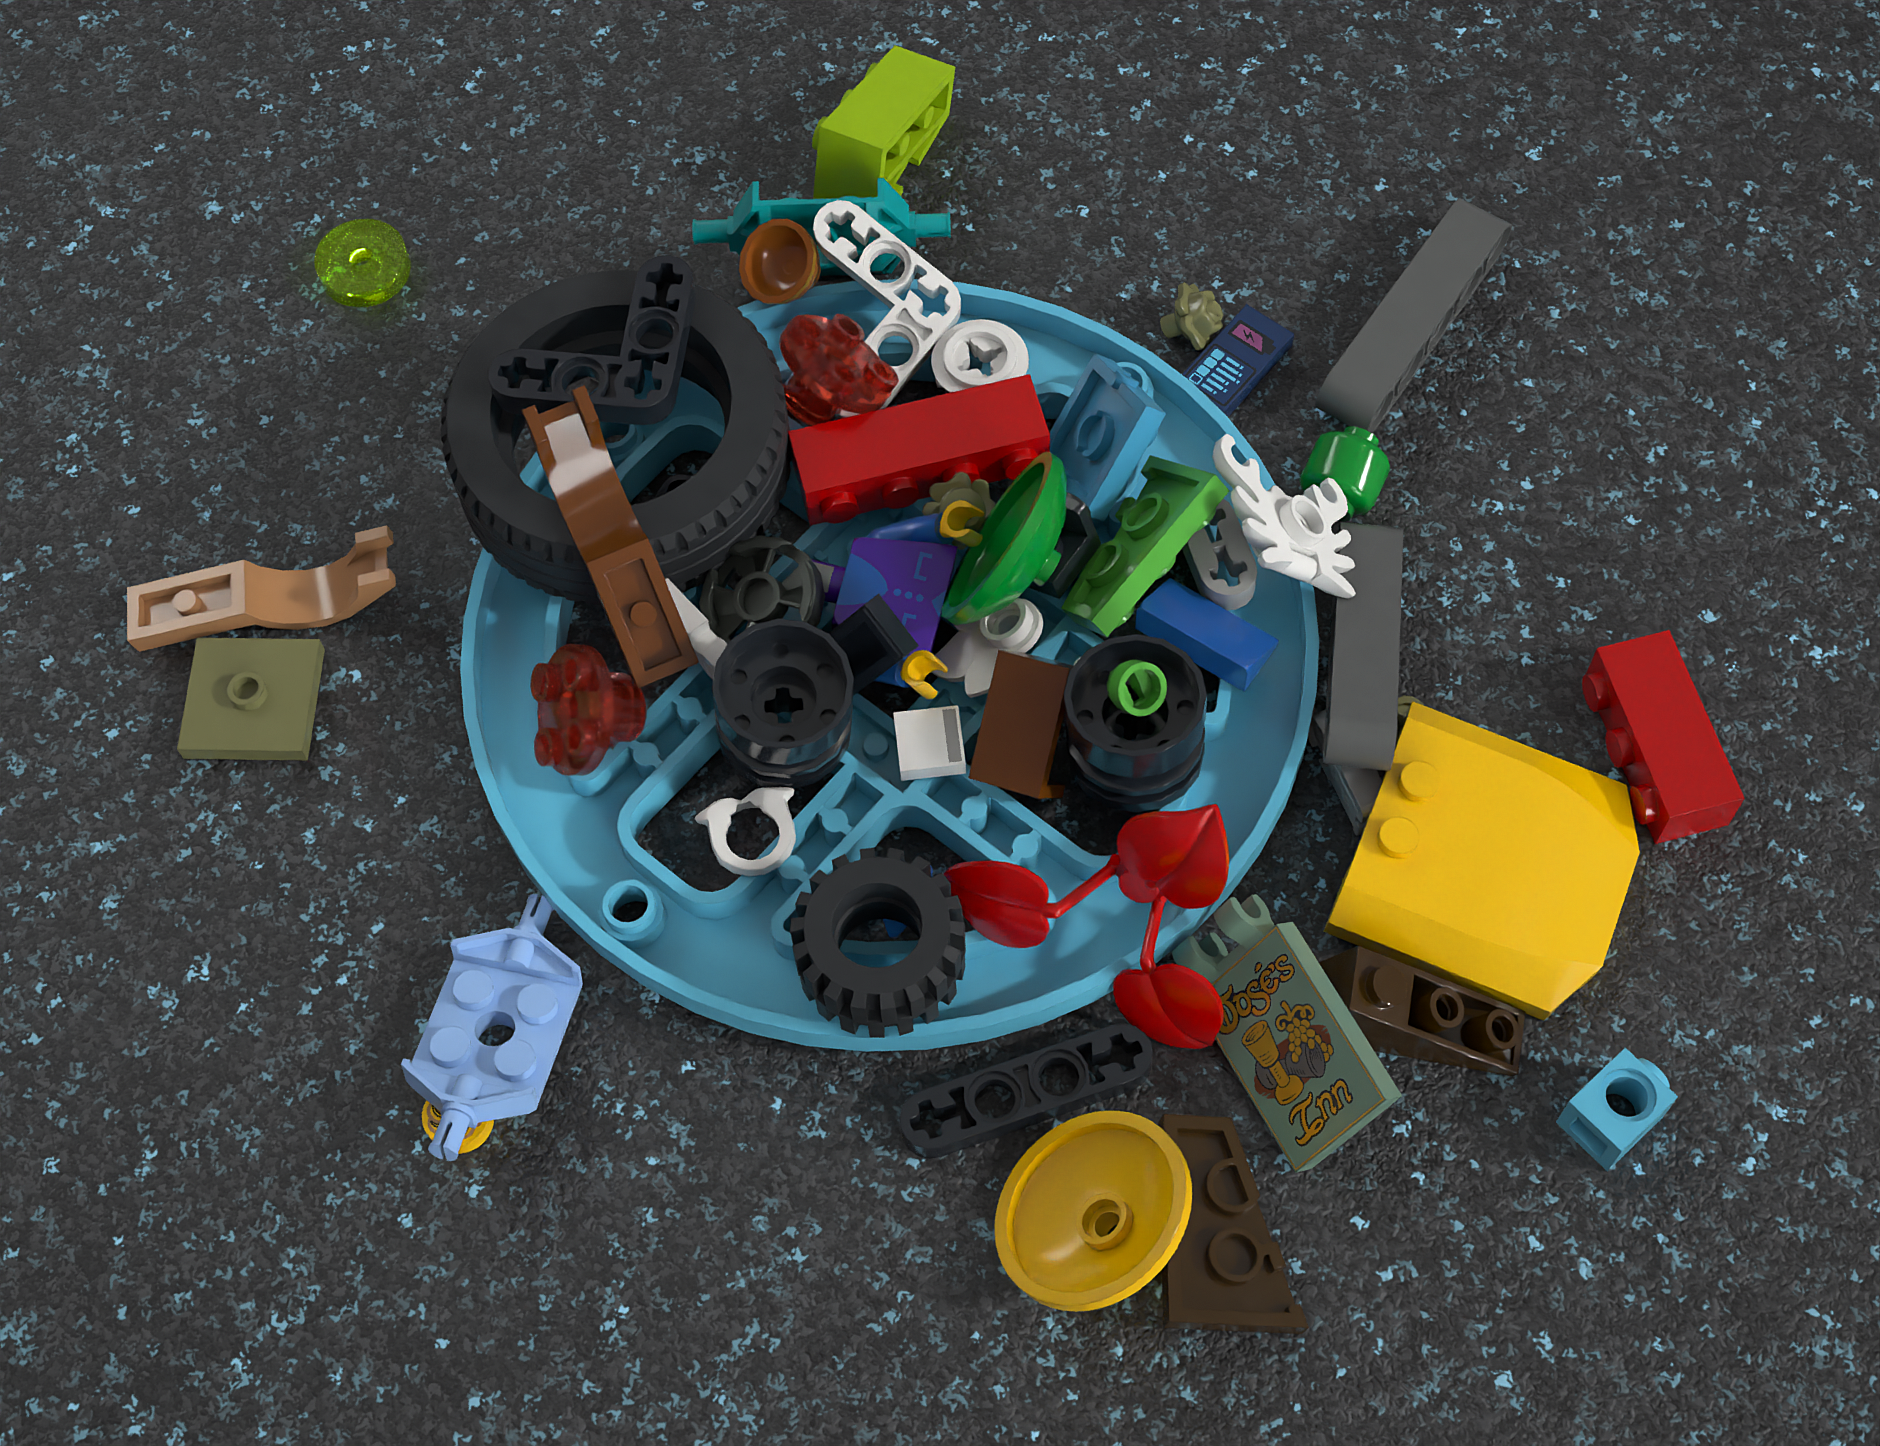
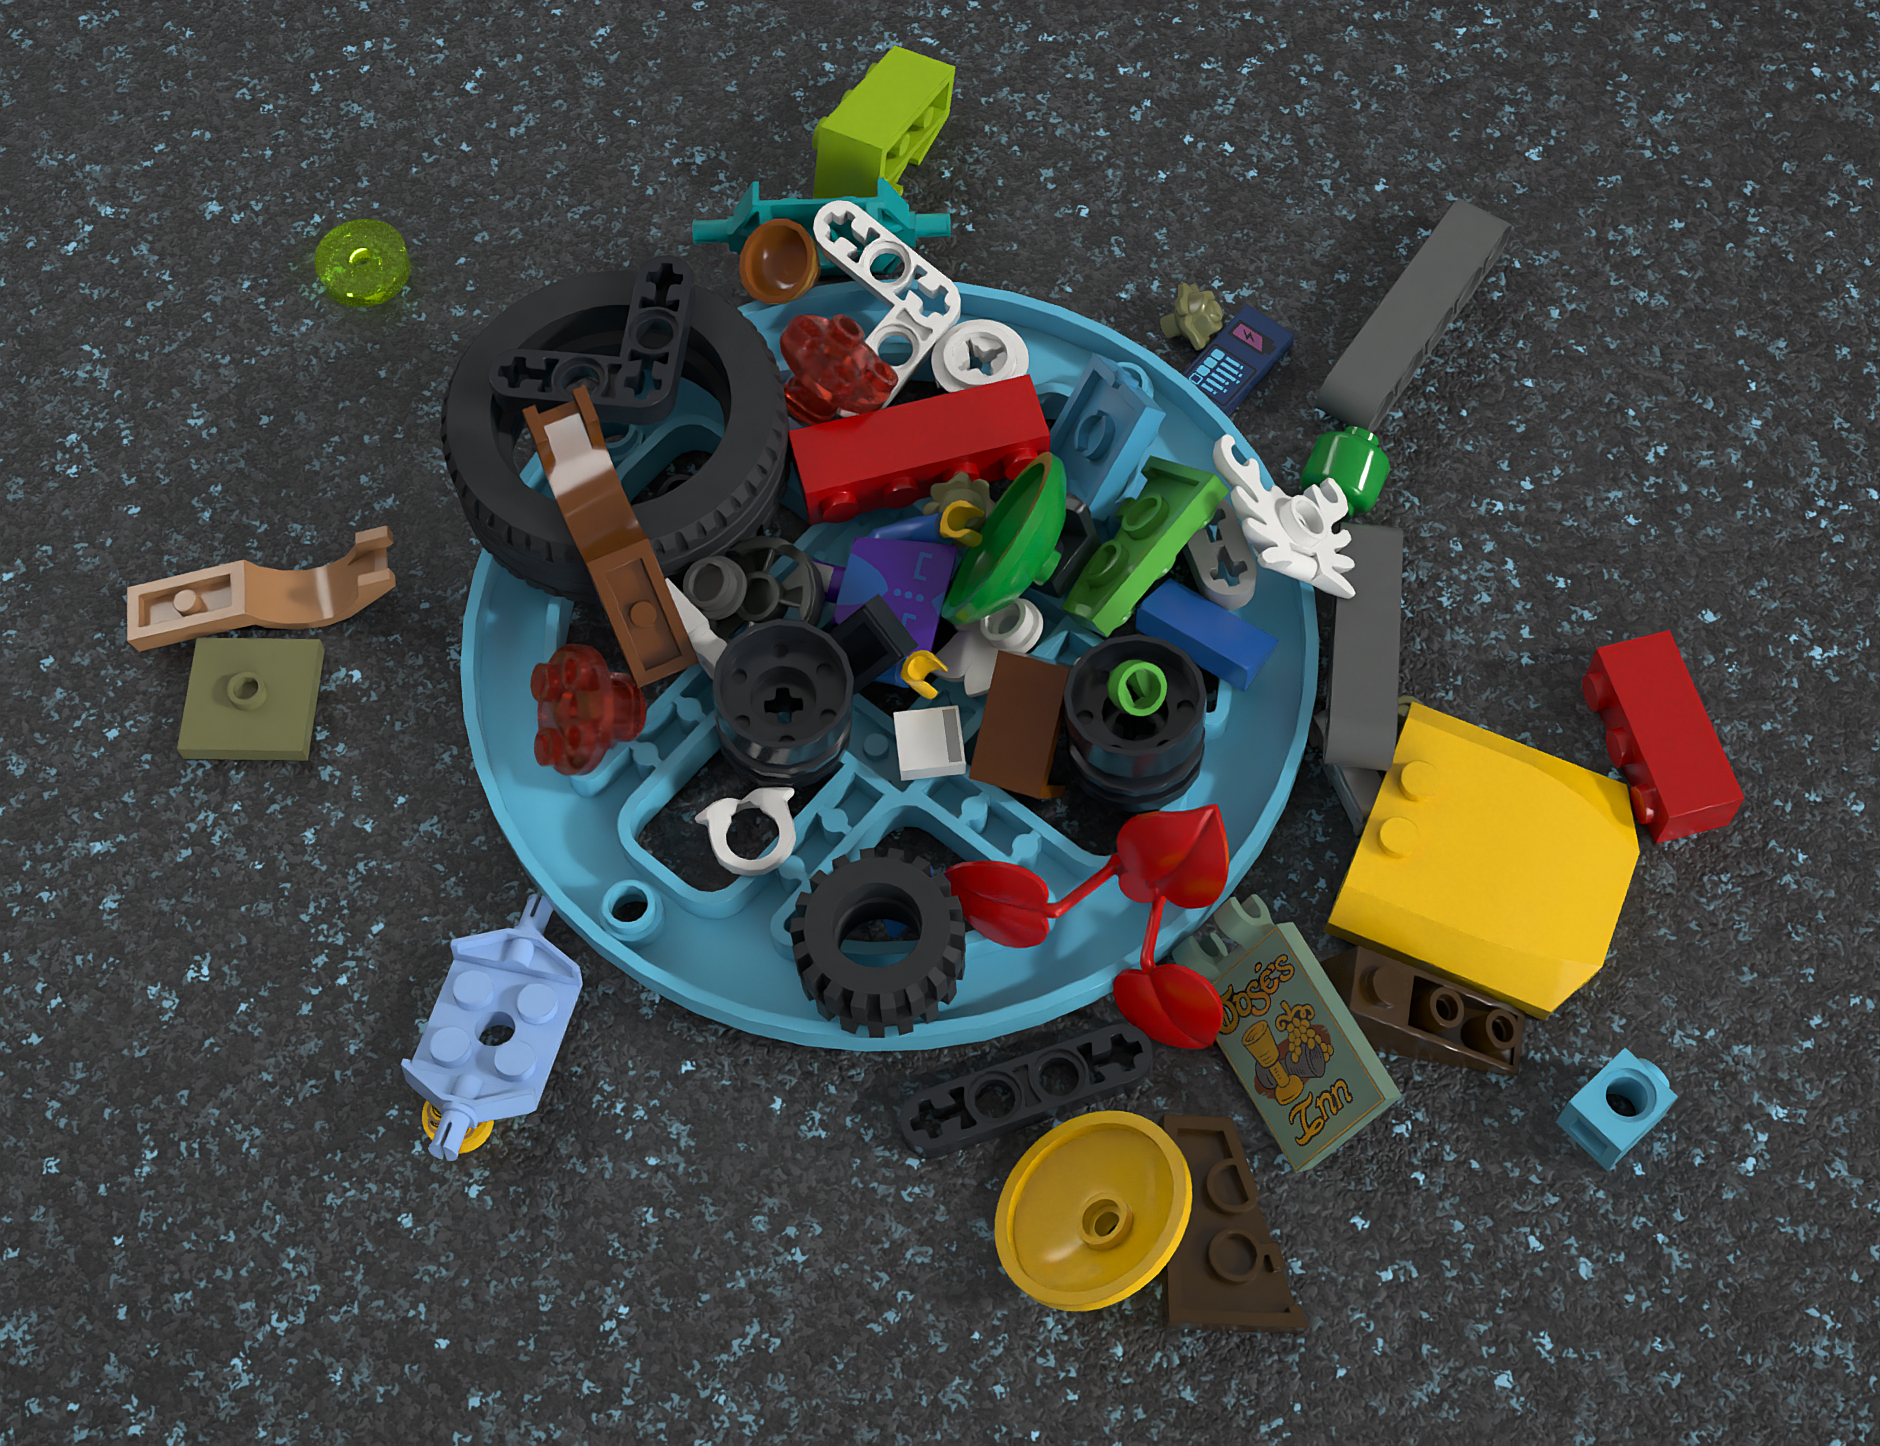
none -> dark grey plate [683,556,747,620]

